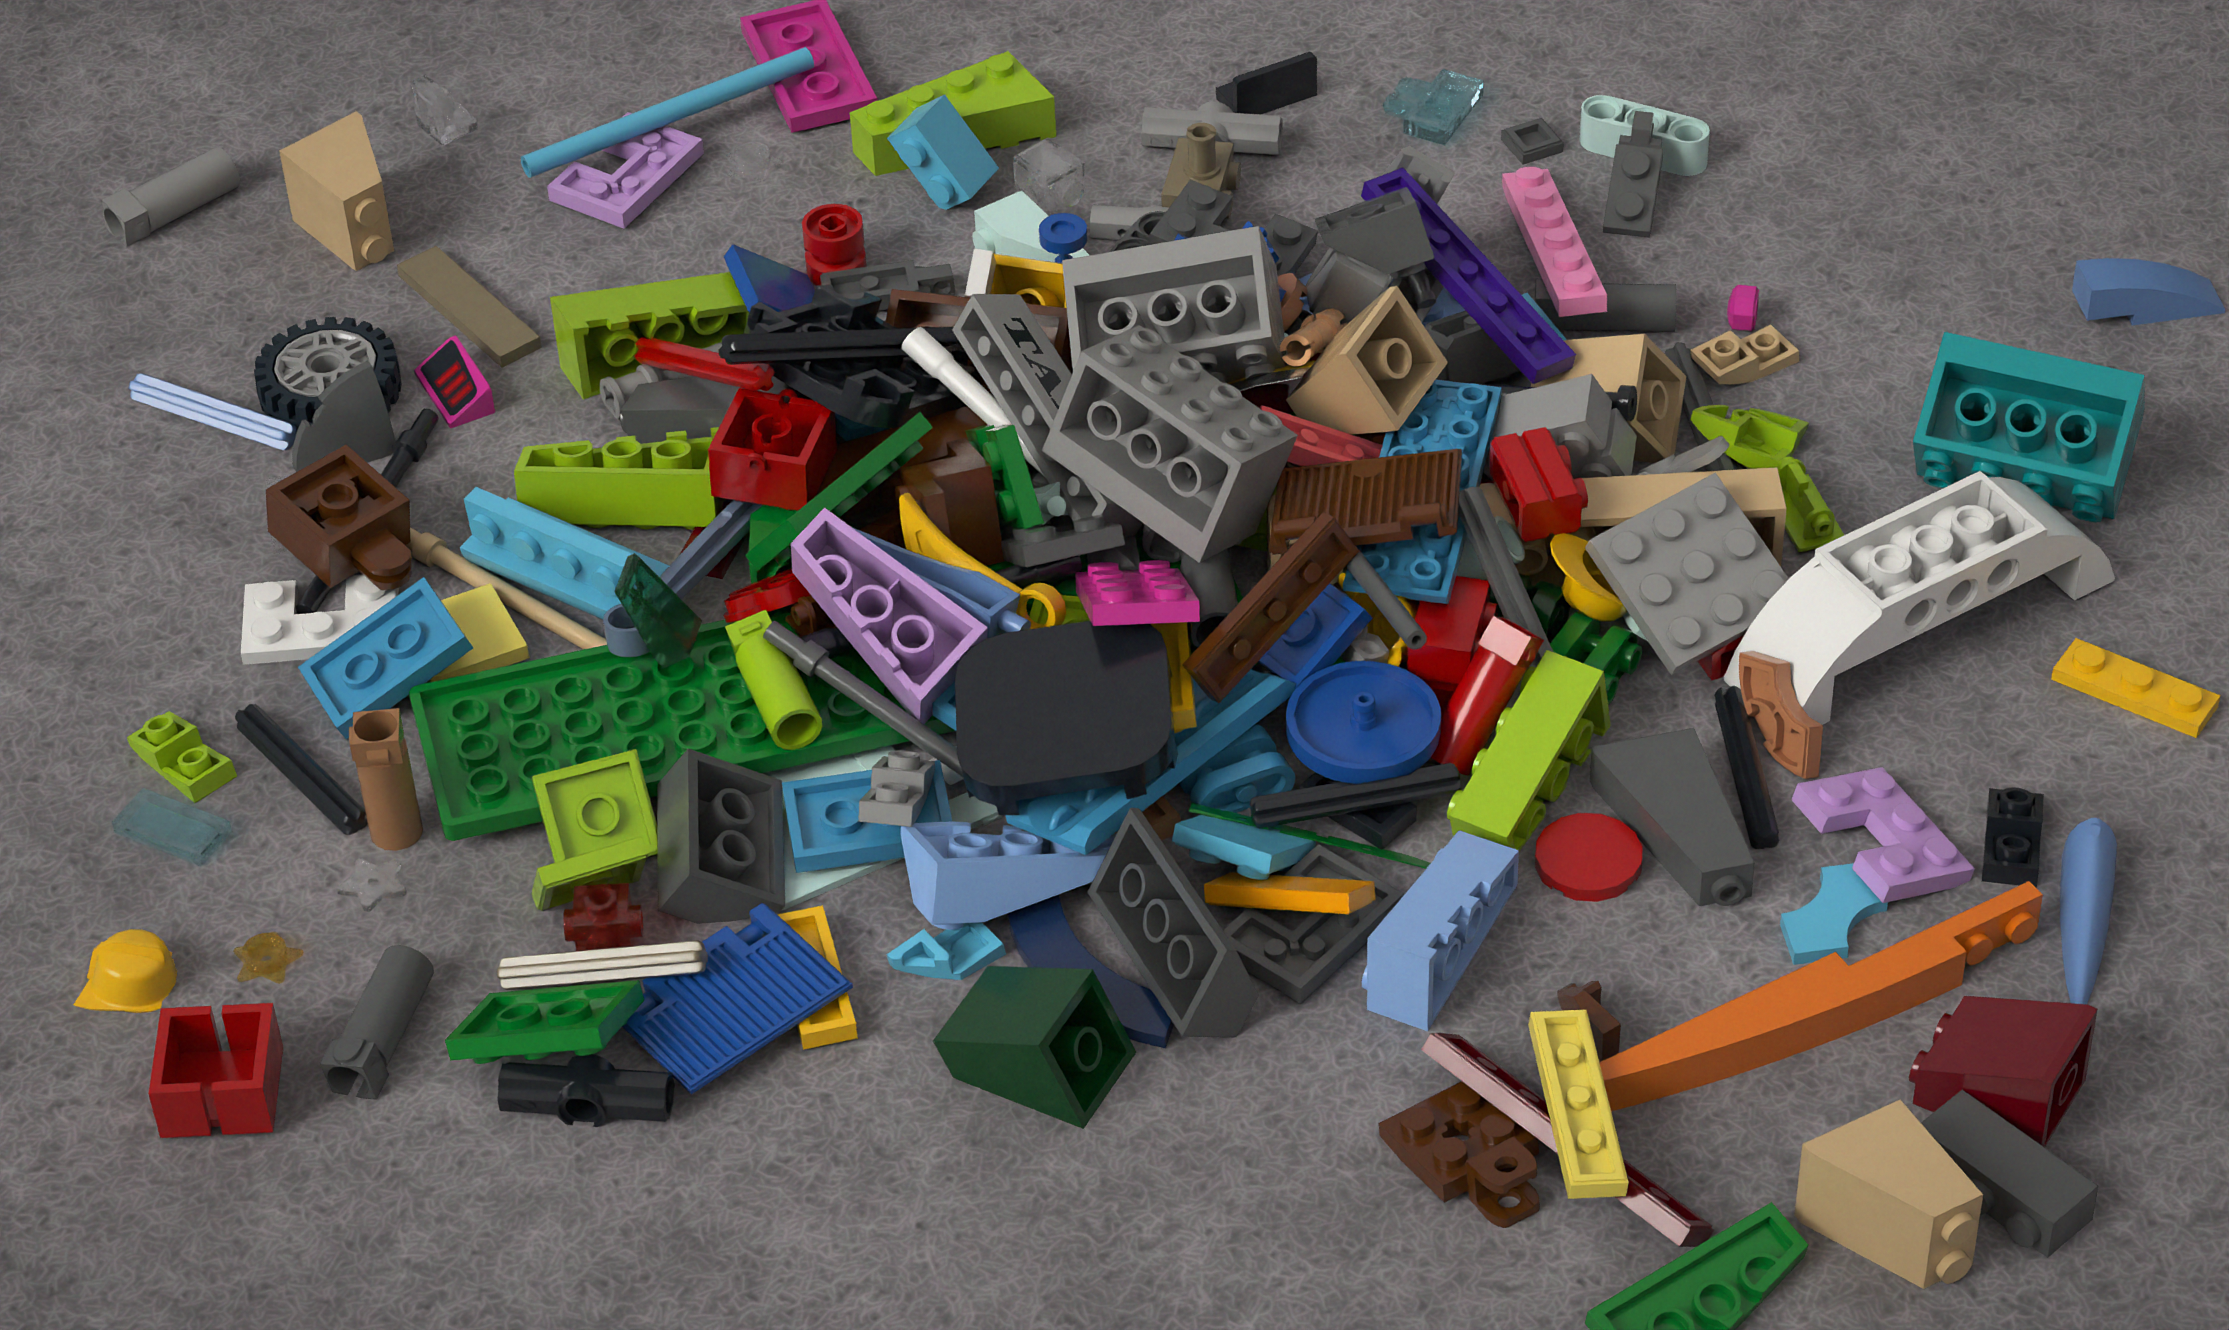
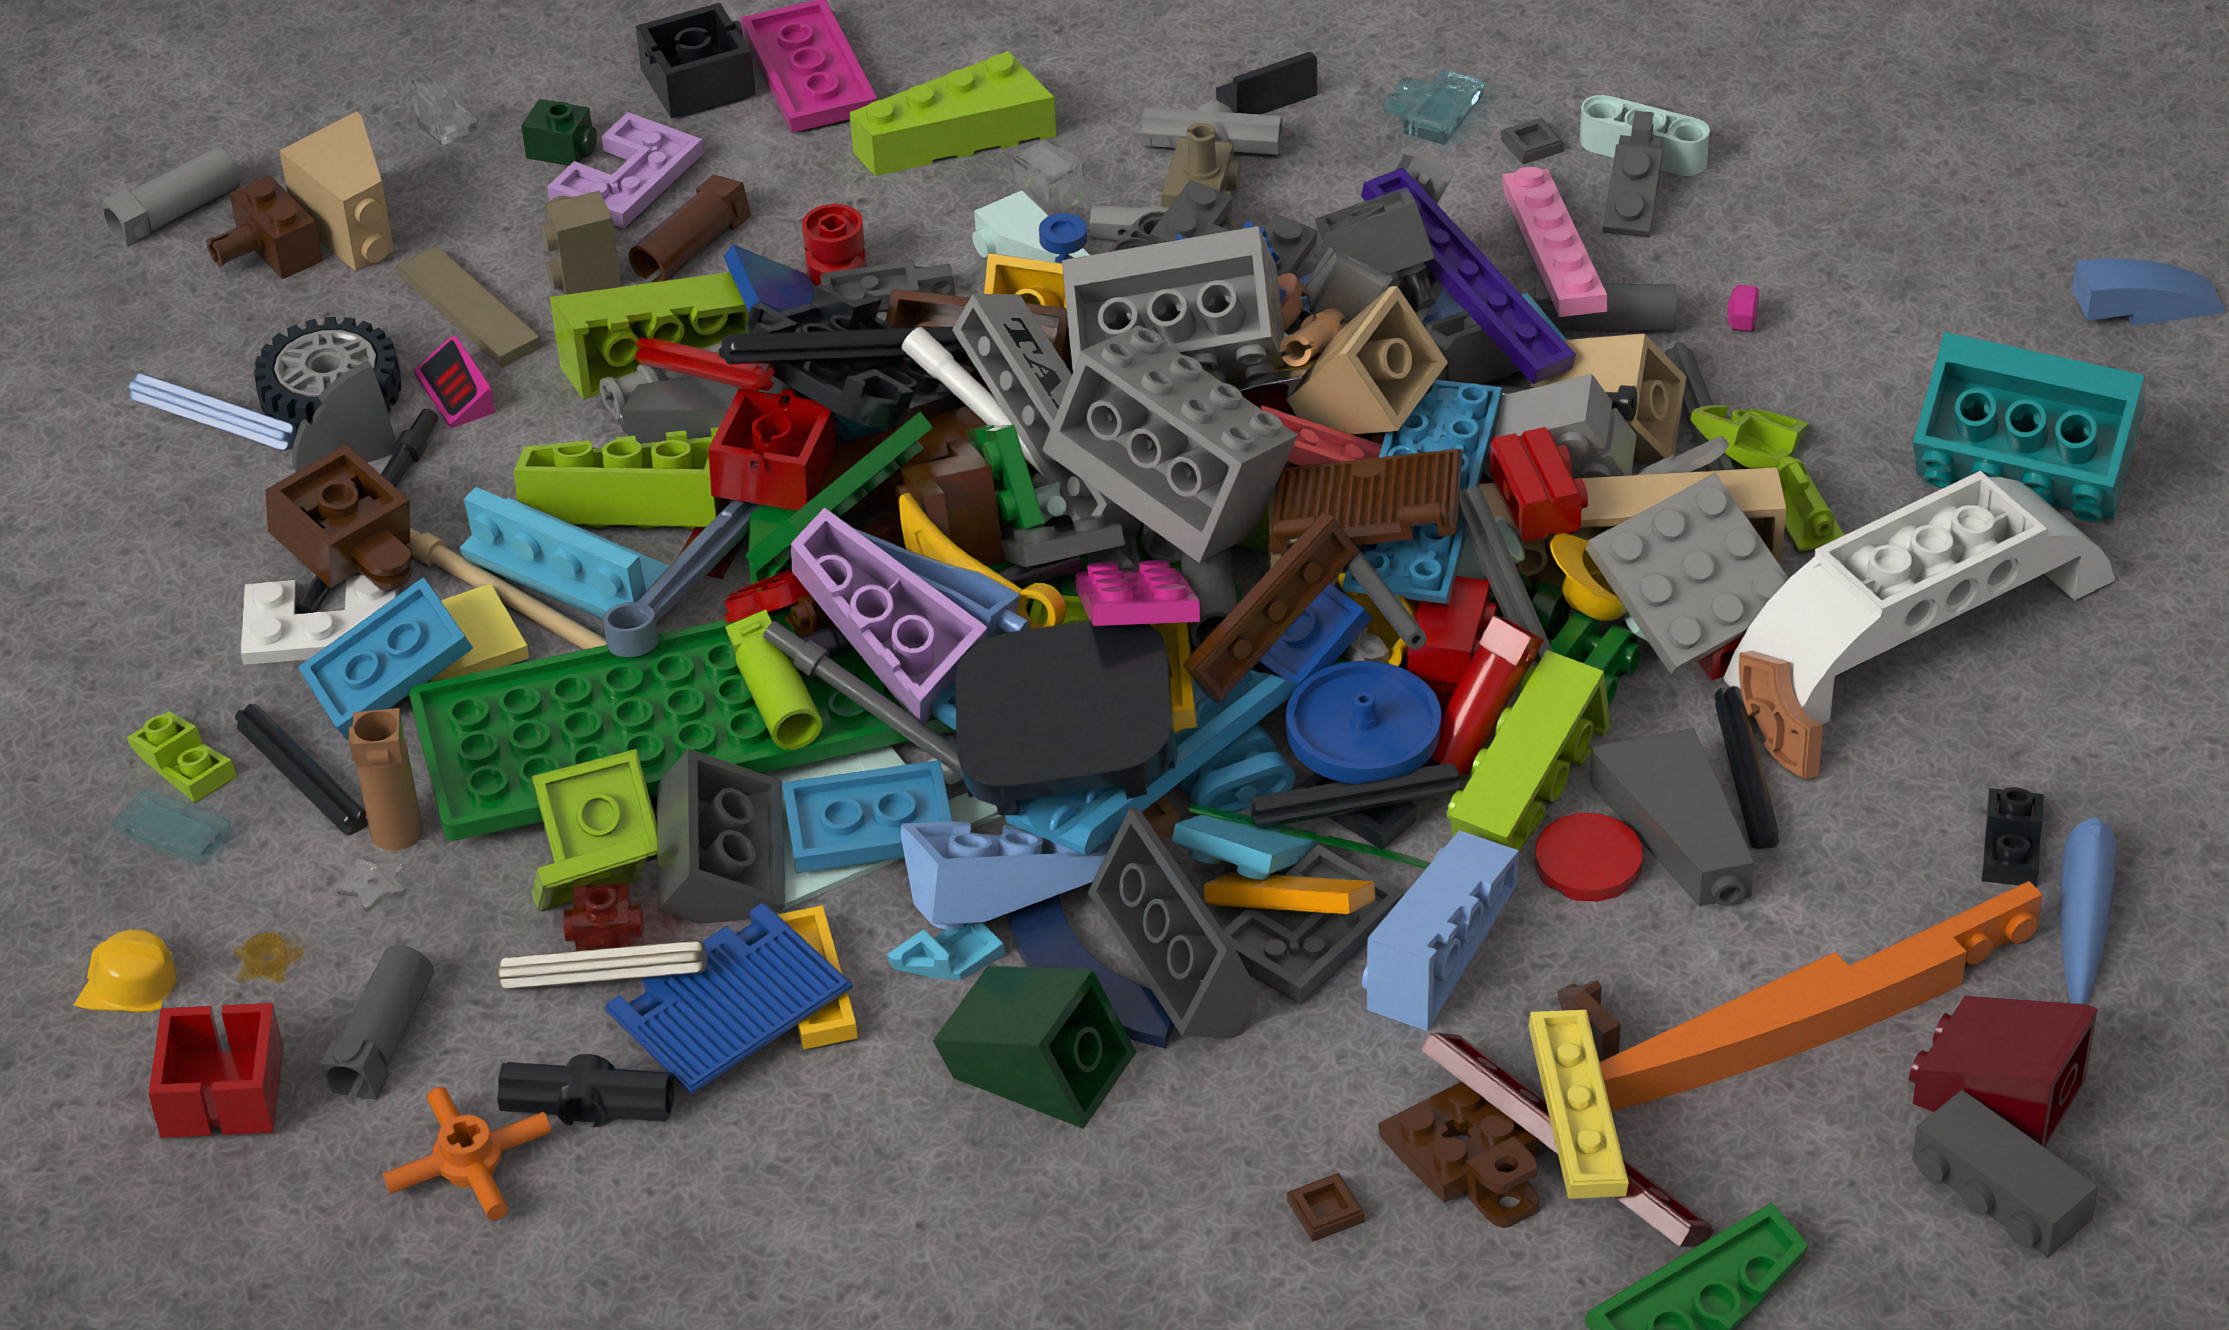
green plate [445,980,644,1064] -> none
medium azure piece [521,47,814,178] -> none
clear green slope [614,553,702,668] -> none
light grey slope [858,750,935,827] -> none
medium azure brick [887,95,999,210] -> none
white tile [965,248,996,298] -> none
tan slope [1690,324,1799,385] -> none
medium azure tile [1780,863,1888,965] -> none
lavender plate [1792,767,1975,903] -> none
tan slope [1794,1100,1983,1289] -> none
yellow plate [2051,638,2221,738] -> none
none -> reddish brown brick [206,175,323,279]
none -> orange bar [382,1087,551,1221]
none -> dark green brick [521,99,597,166]
none -> dark tan brick [540,190,622,295]
none -> reddish brown piece [628,174,751,282]
none -> black brick [636,2,756,118]
none -> reddish brown tile [1287,1173,1365,1242]

